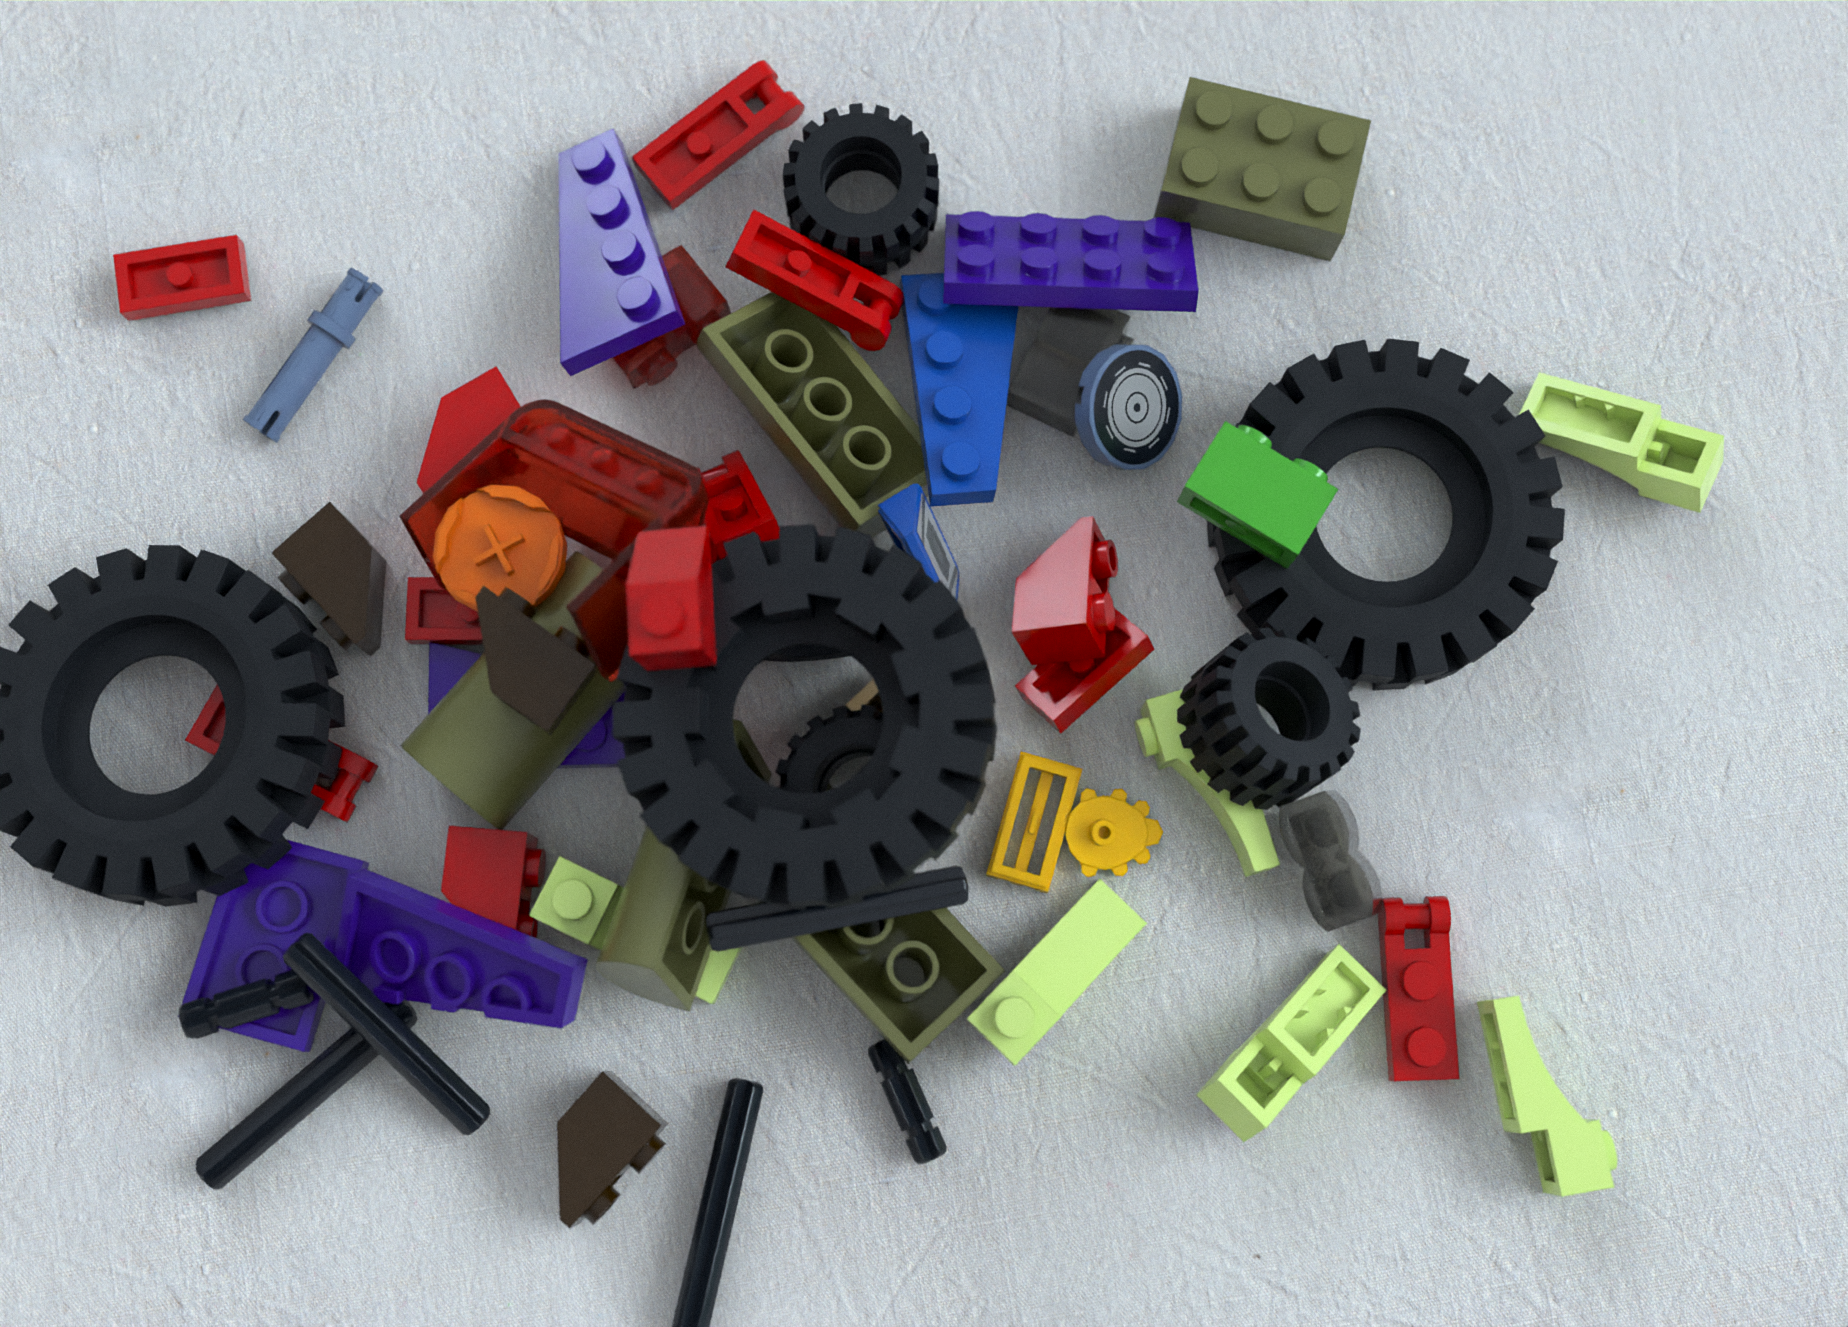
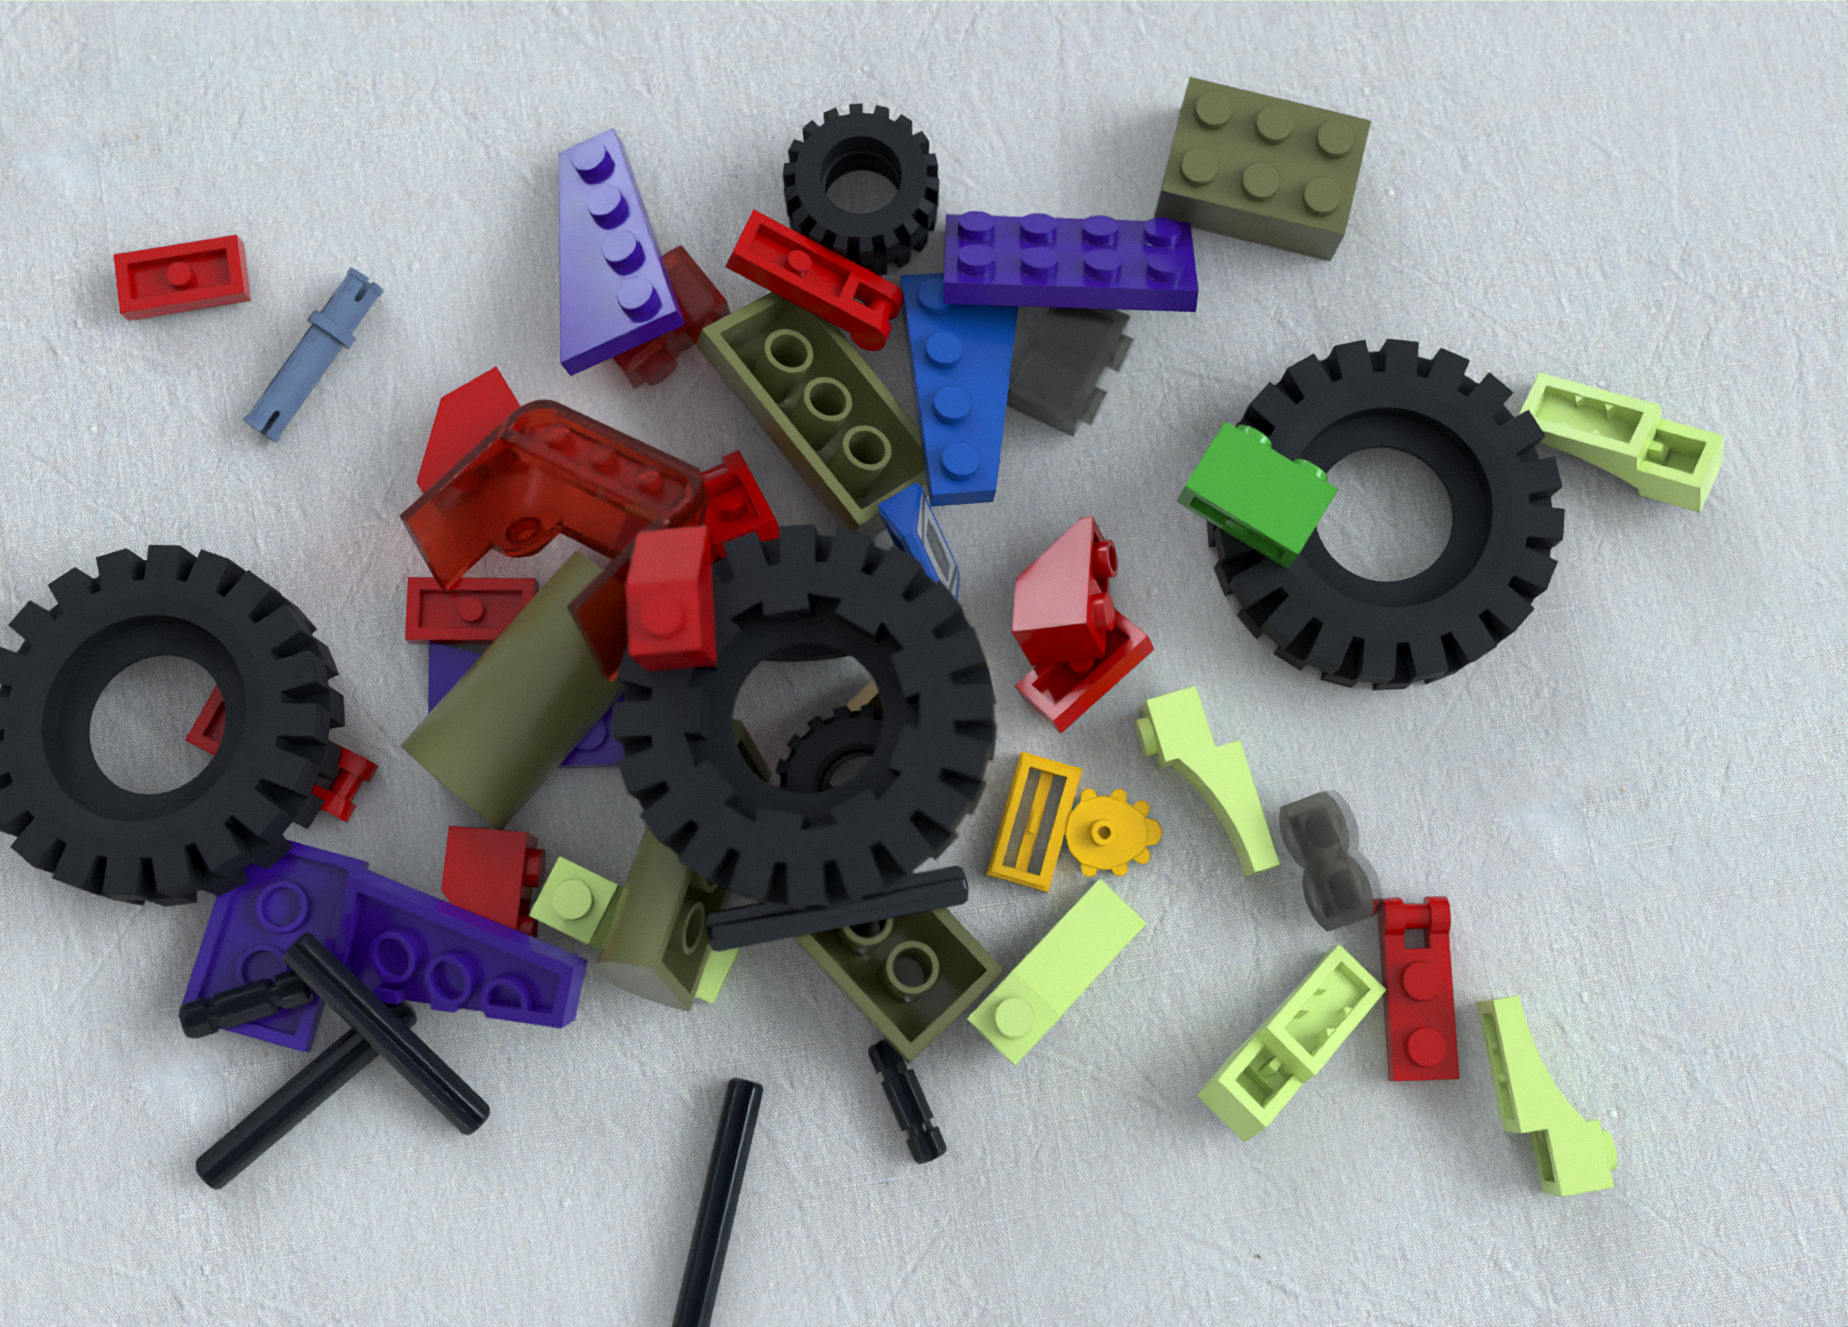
dark brown slope [272,502,386,656] -> none
orange tile [433,485,568,612] -> none
dark brown slope [476,586,598,735] -> none
dark brown slope [557,1071,669,1229] -> none
red plate [632,60,805,211] -> none
tile [1075,345,1182,470] -> none
black tyre [1177,628,1361,810] -> none

